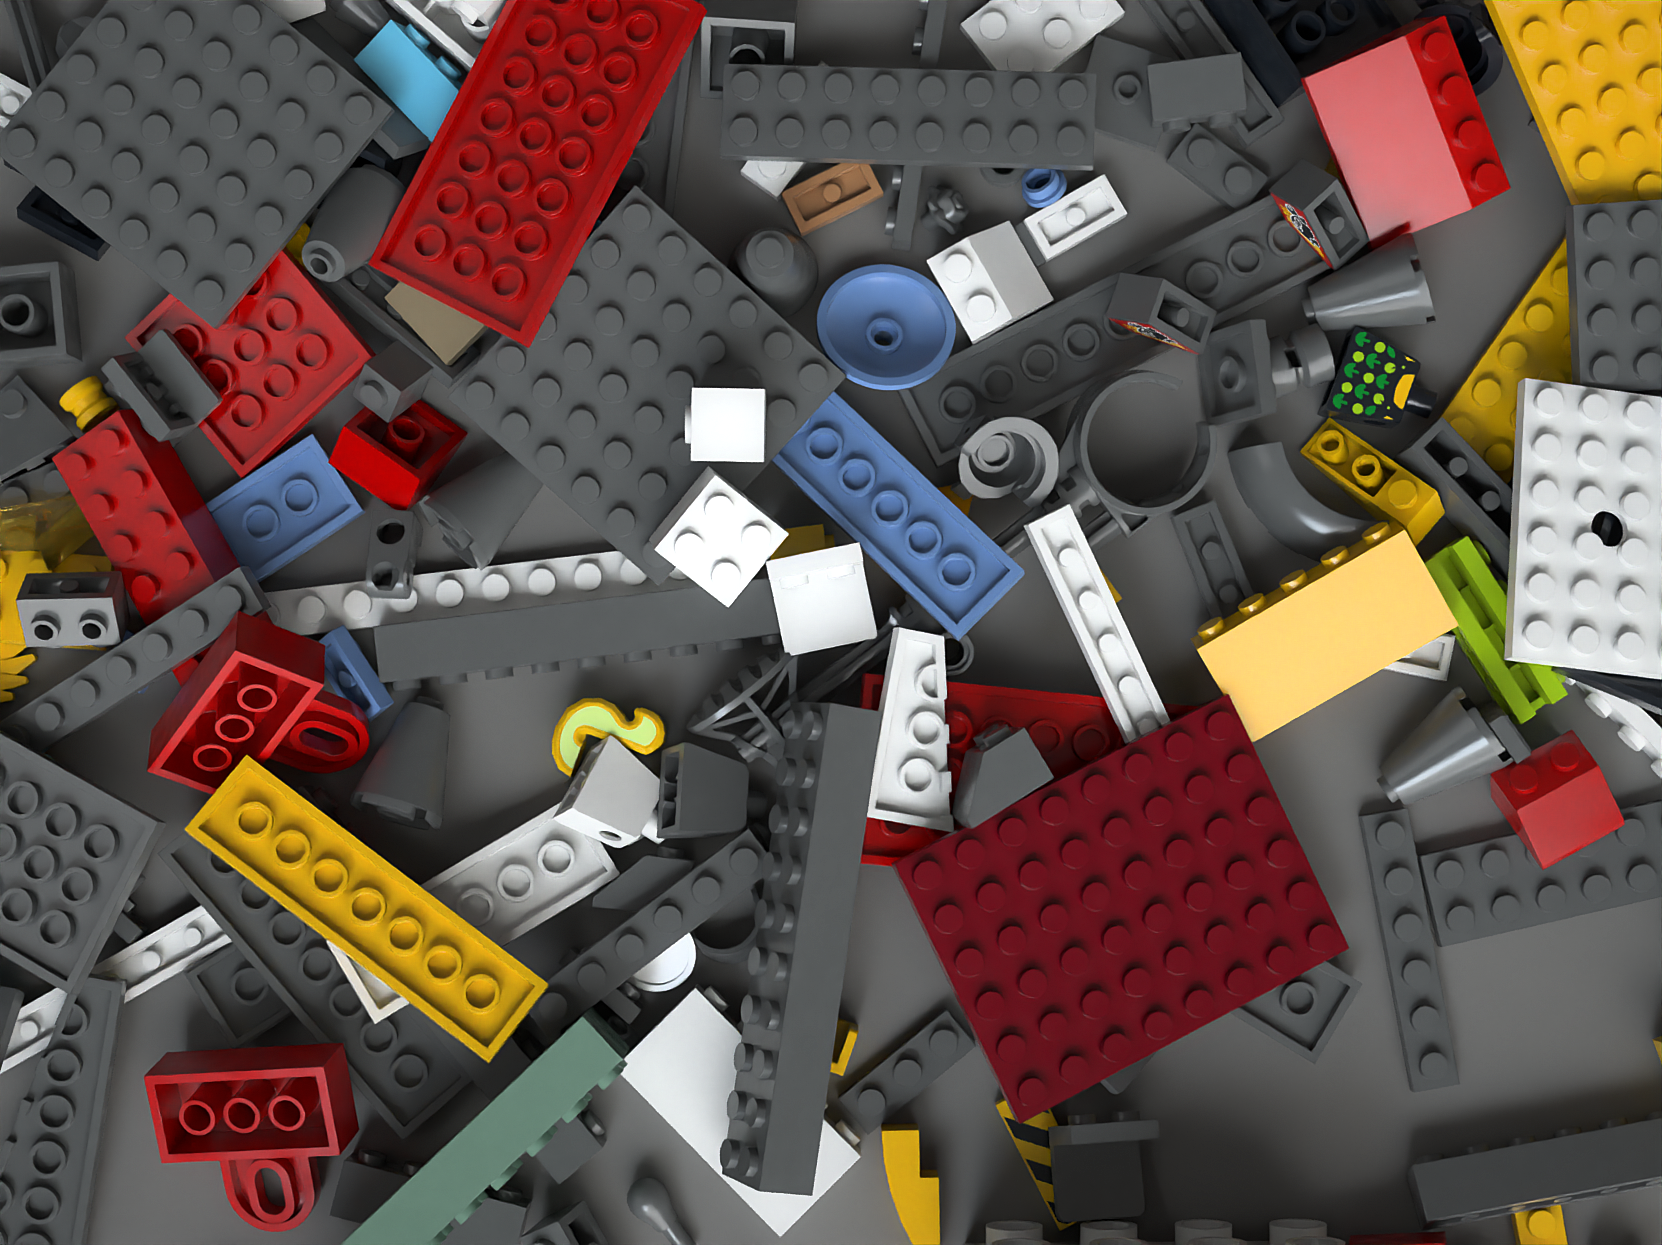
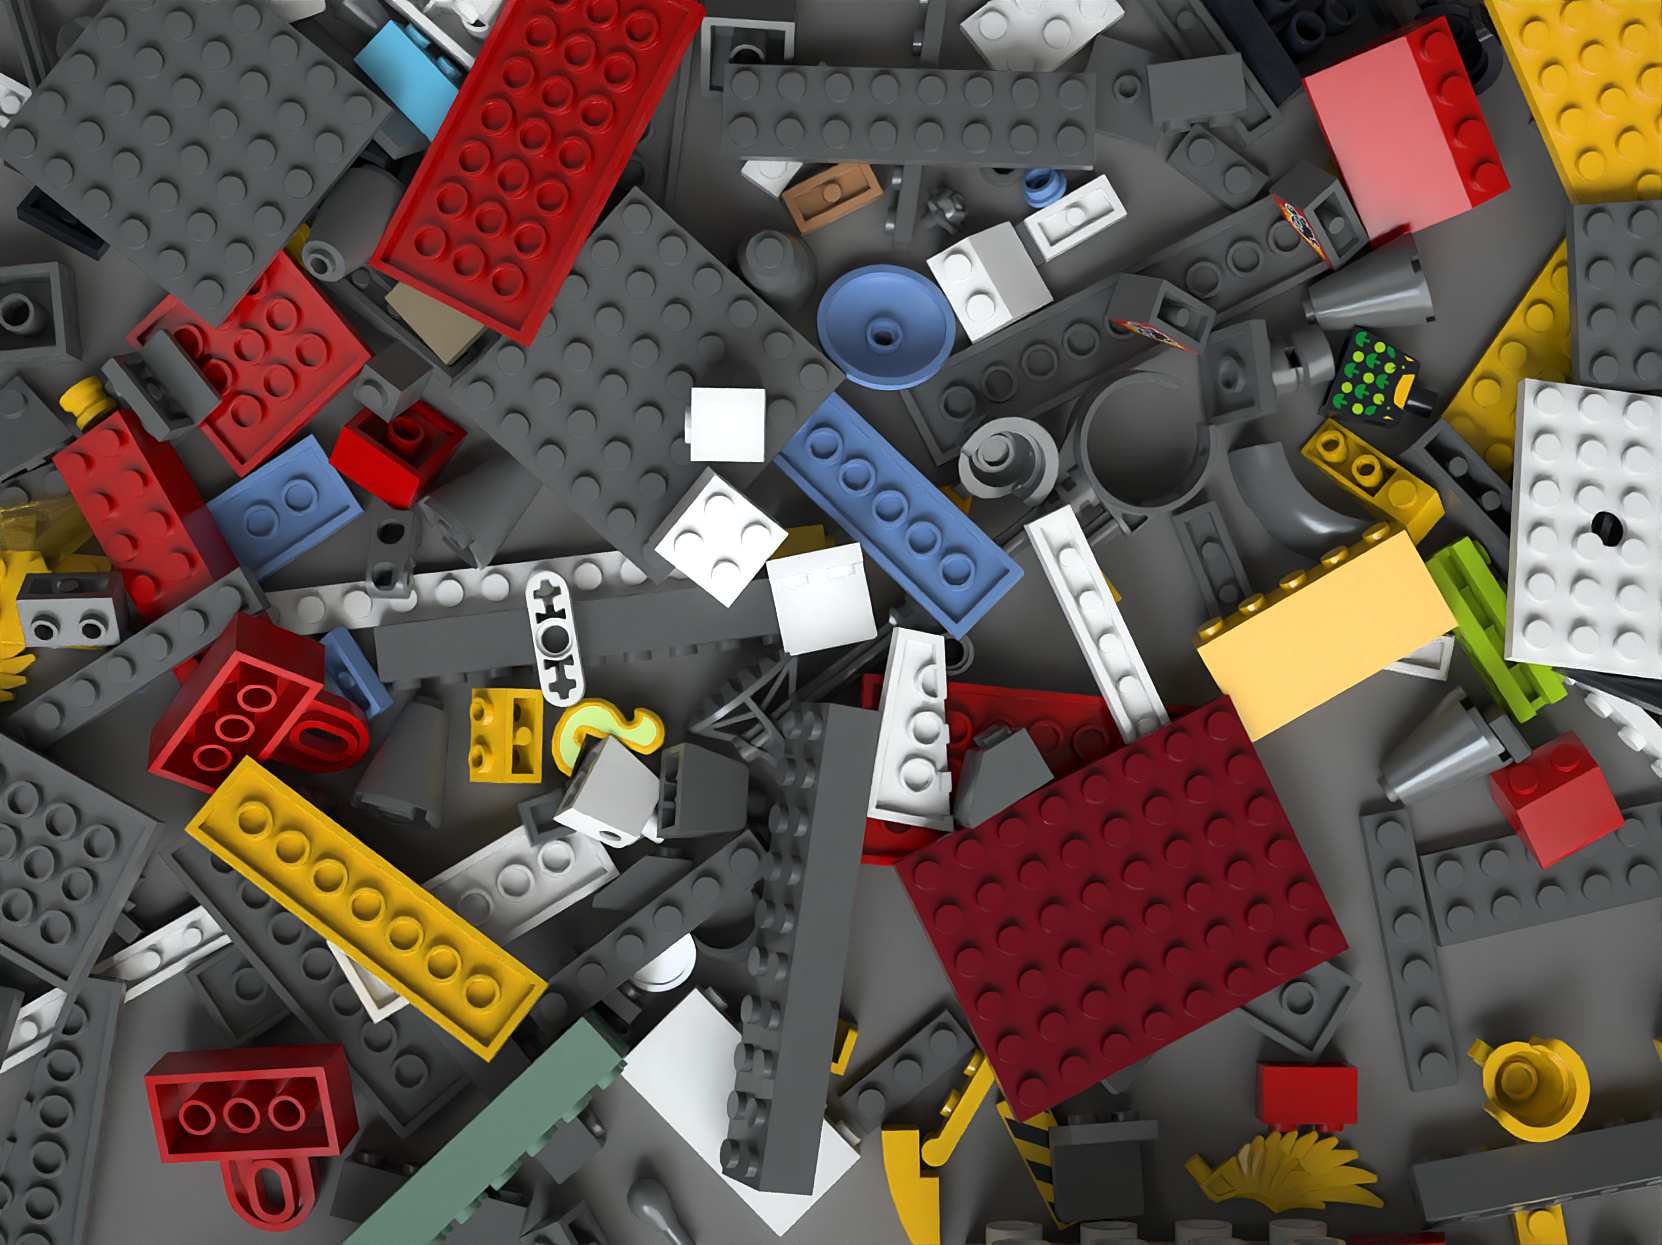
none -> yellow brick [468,688,544,783]
none -> dark grey tile [516,787,577,848]
none -> white beam [526,571,586,707]
none -> yellow plate [920,1048,995,1167]
none -> yellow animal [1183,1130,1384,1214]
none -> red brick [1255,1061,1358,1133]
none -> yellow helmet [1467,1035,1590,1142]

